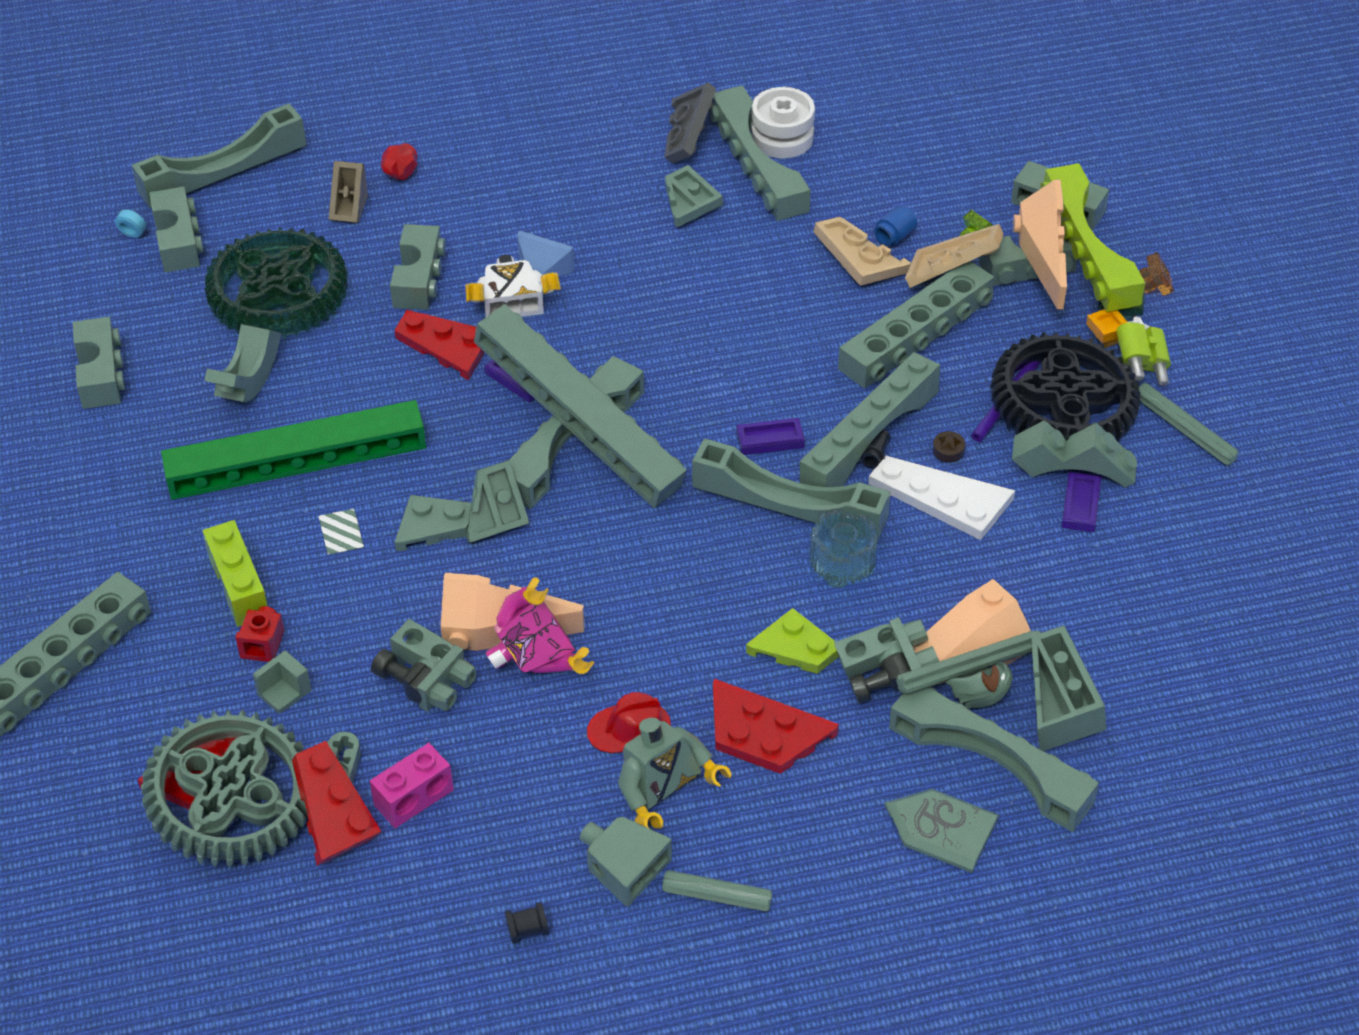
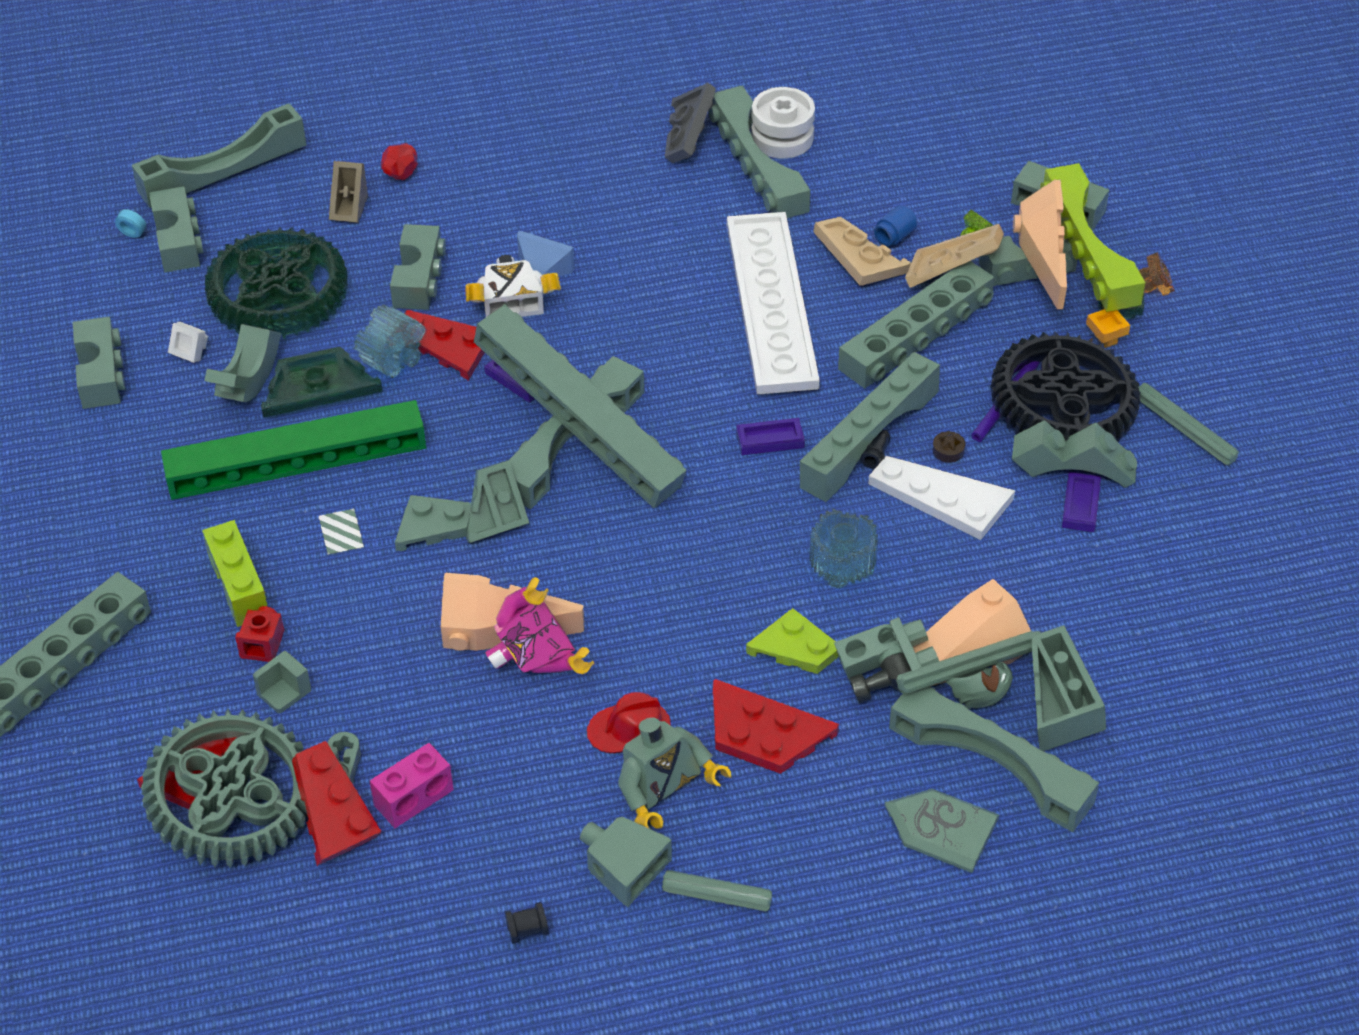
sand green hips [371,619,476,712] -> none
sand green wing [665,165,723,228] -> none
sand green arch [692,438,891,541] -> none
lime piece [1116,317,1171,386] -> none
none -> white tile [168,322,208,363]
none -> clear green wing [261,347,383,418]
none -> clear light blue brick [353,304,426,378]
none -> white plate [727,212,820,394]

